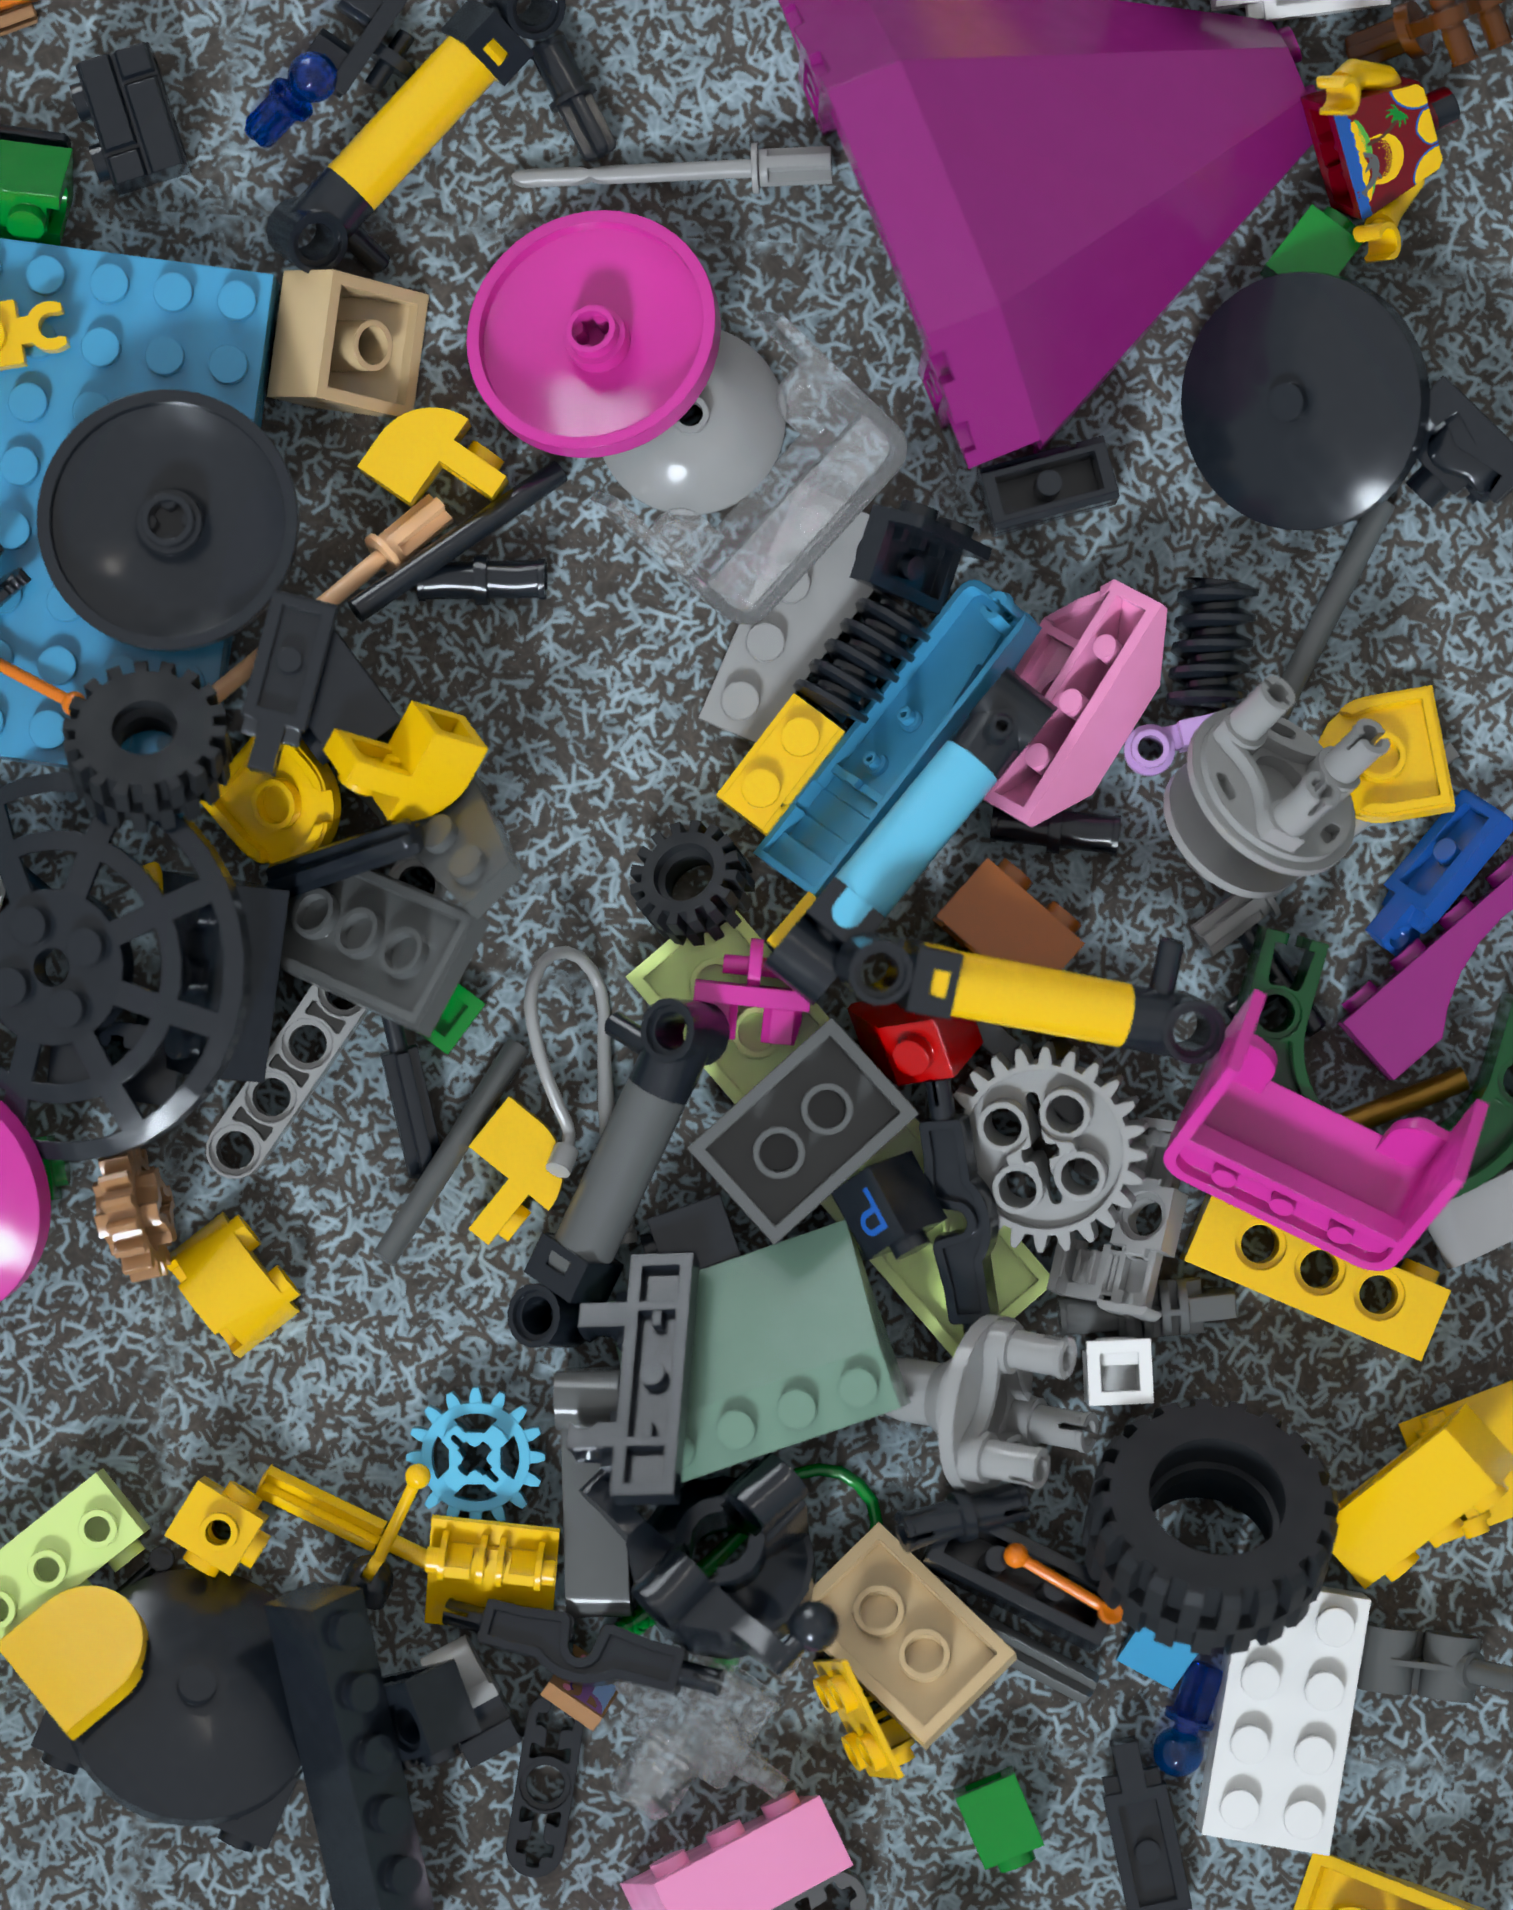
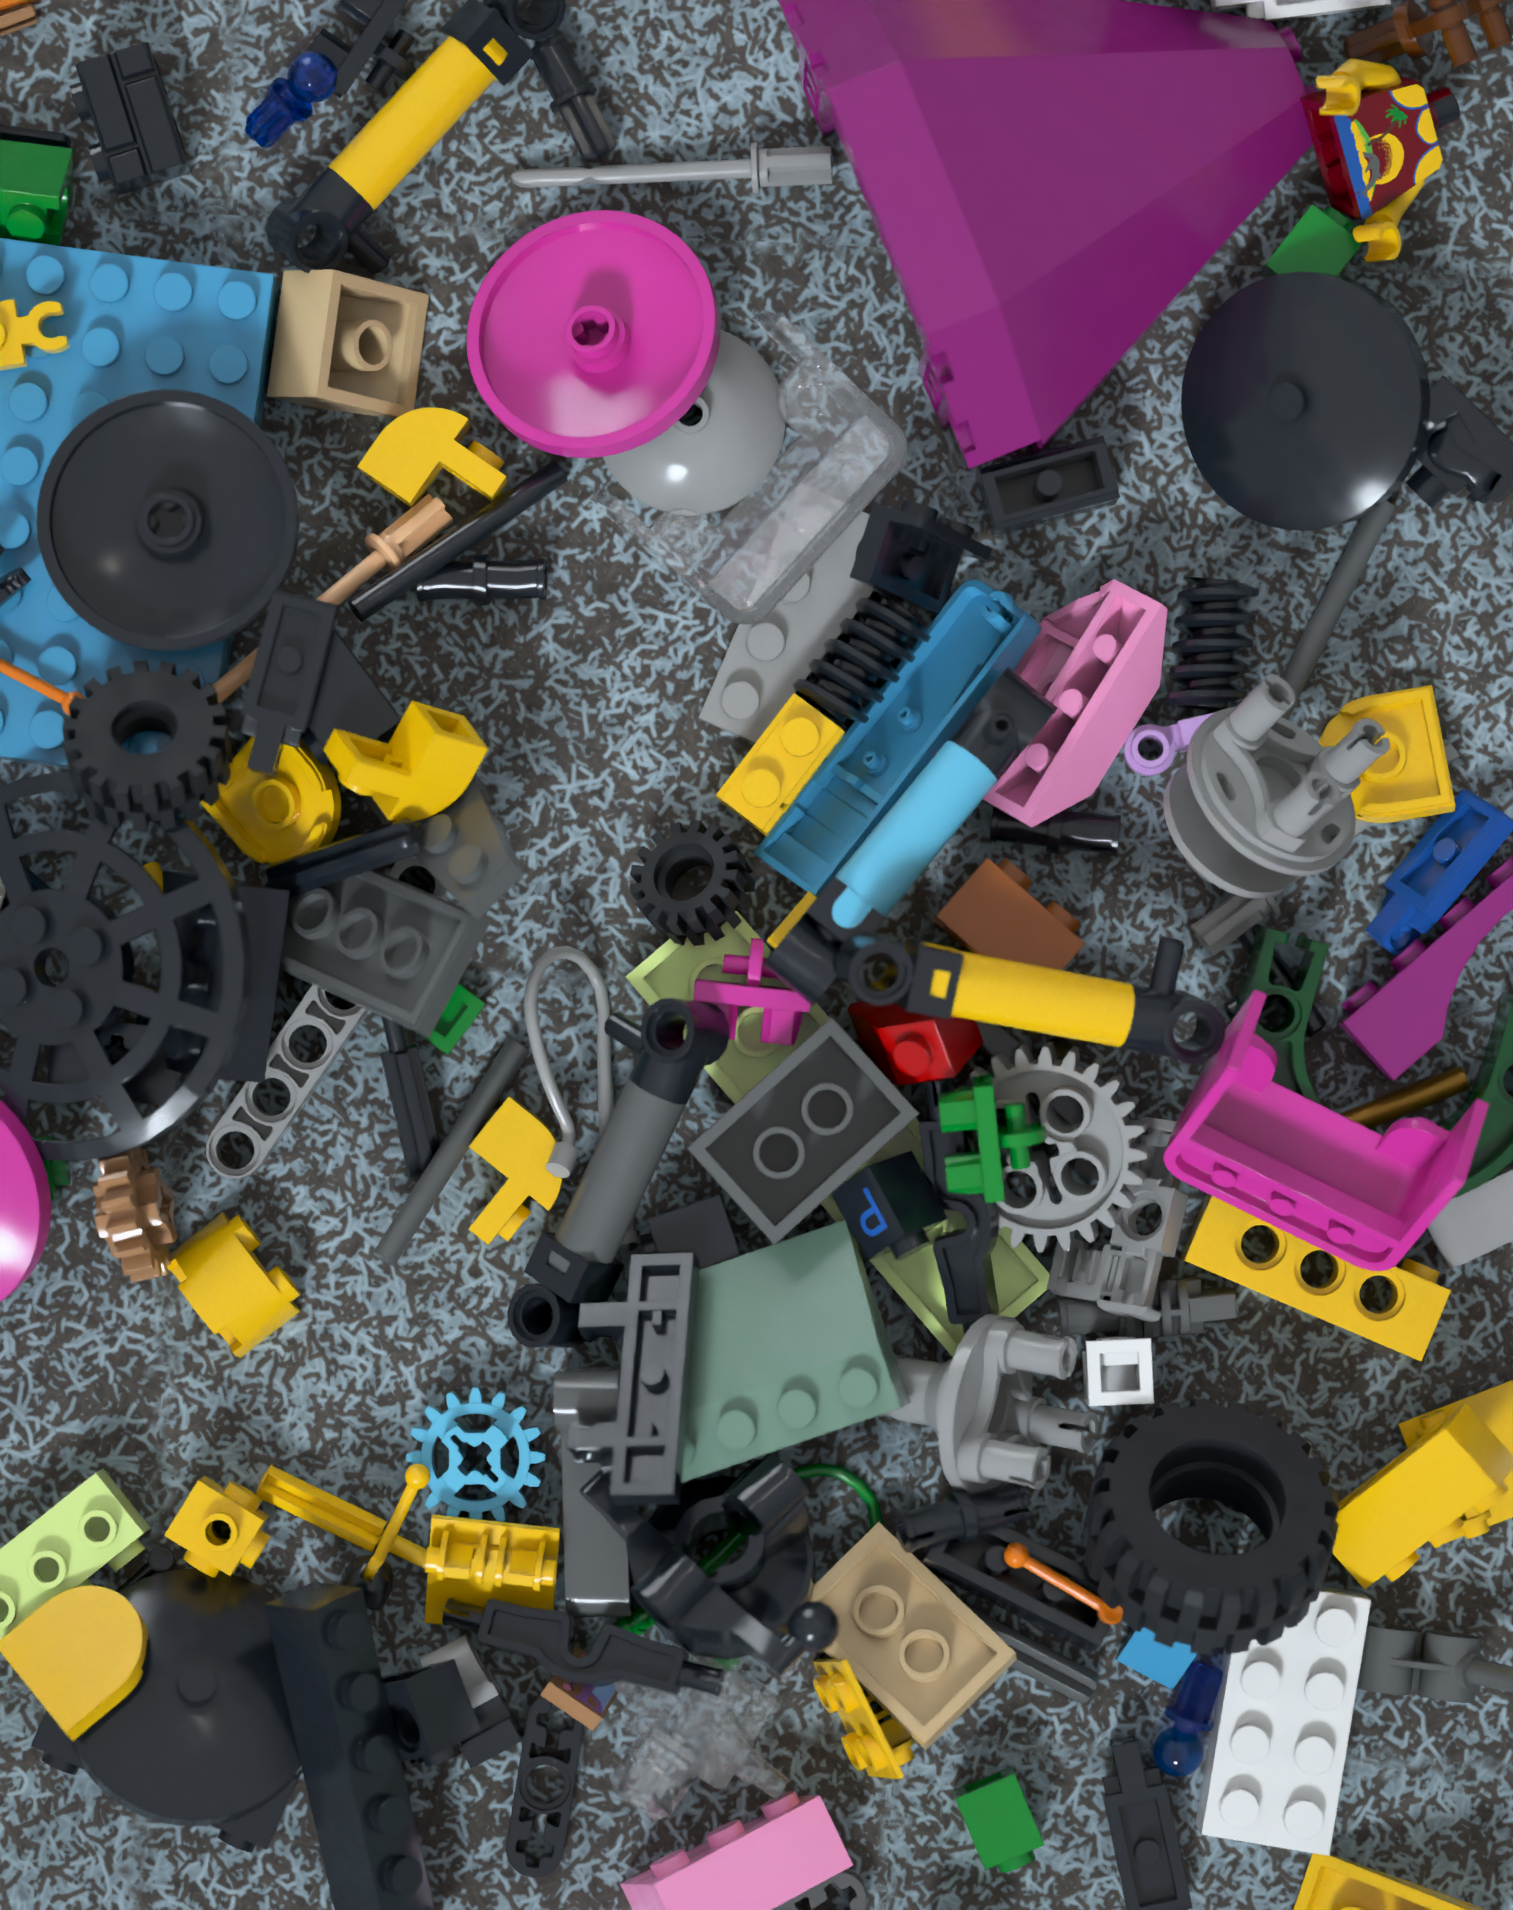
none -> green hips [938,1075,1047,1203]

